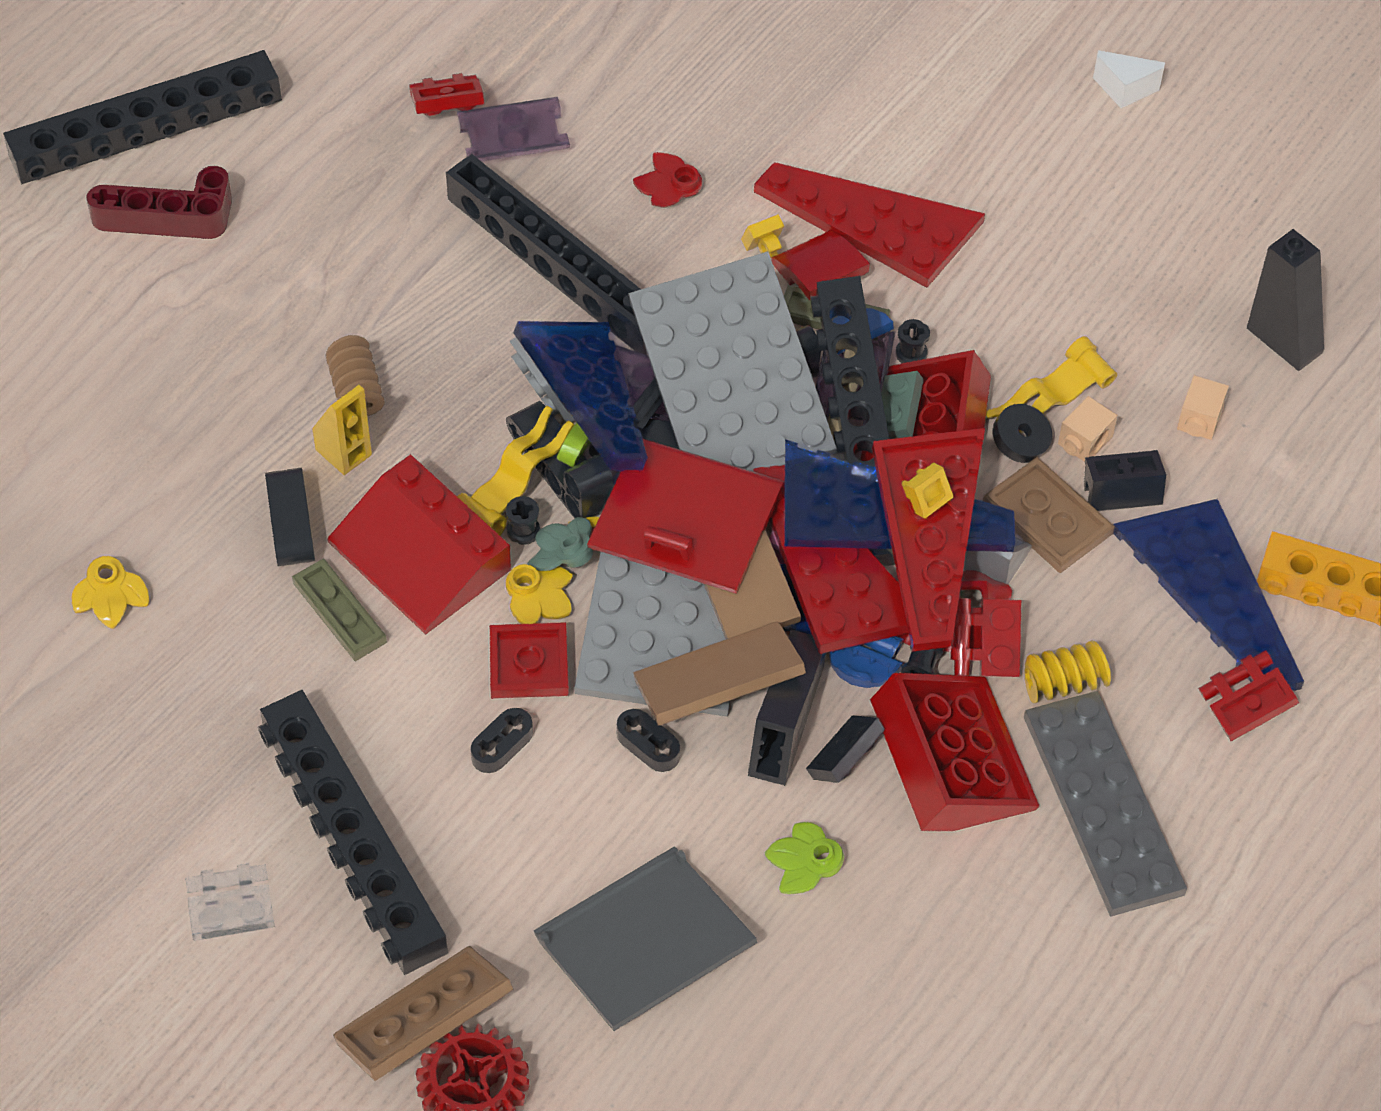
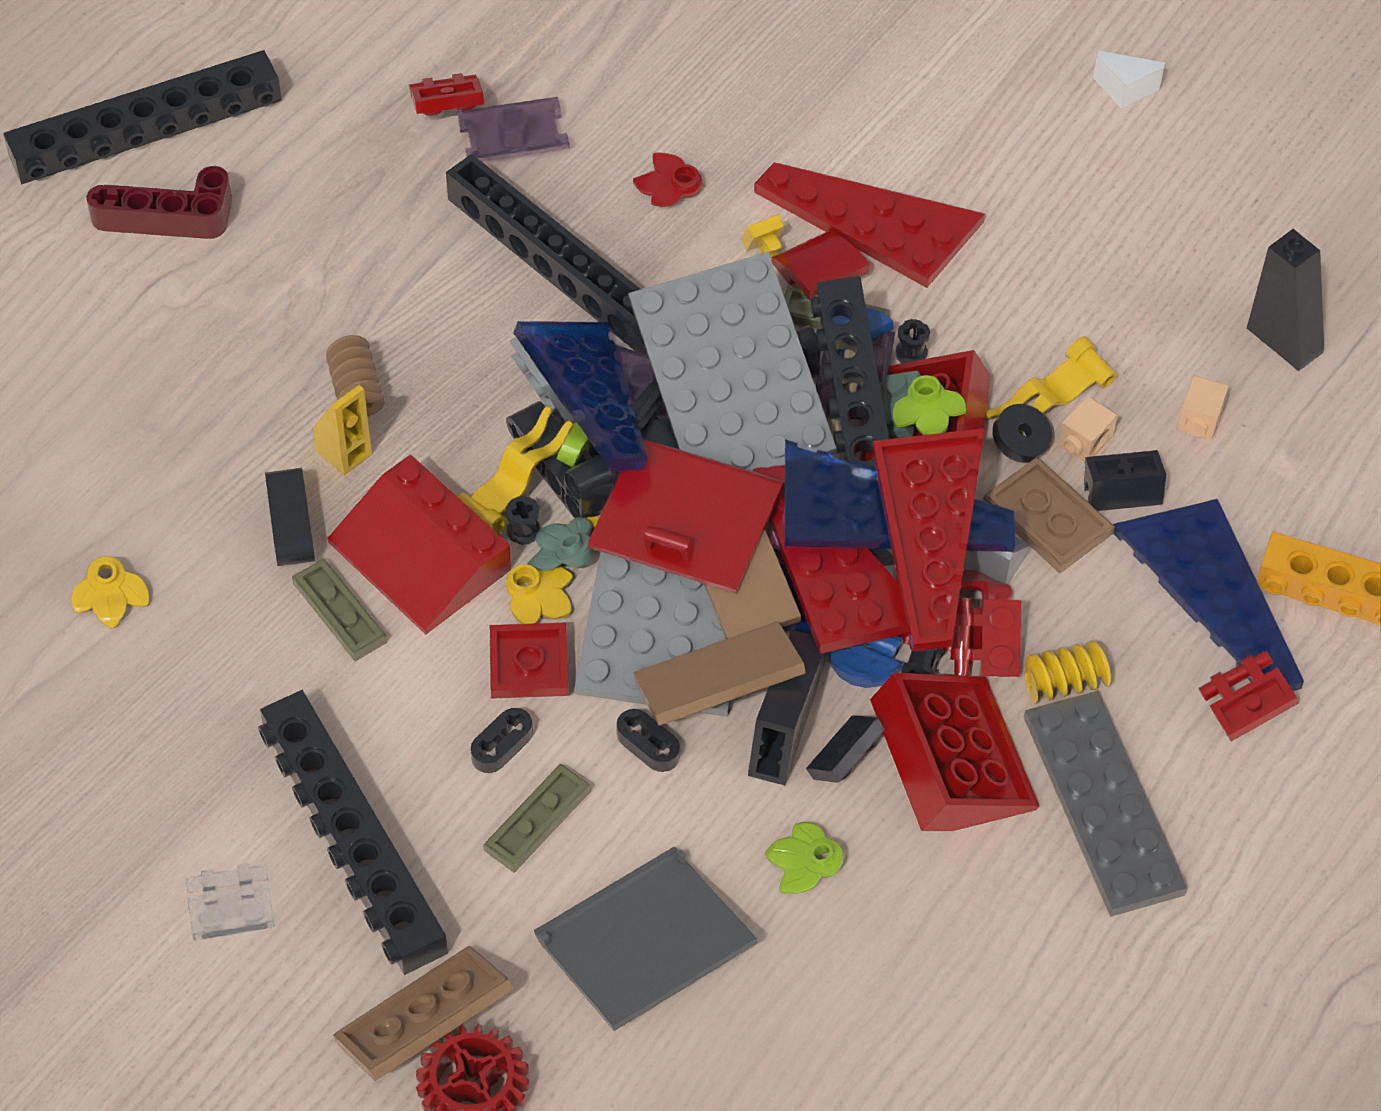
yellow tile [902,463,953,518] -> none
none -> olive tile [483,763,591,873]
none -> lime plate [893,375,966,435]

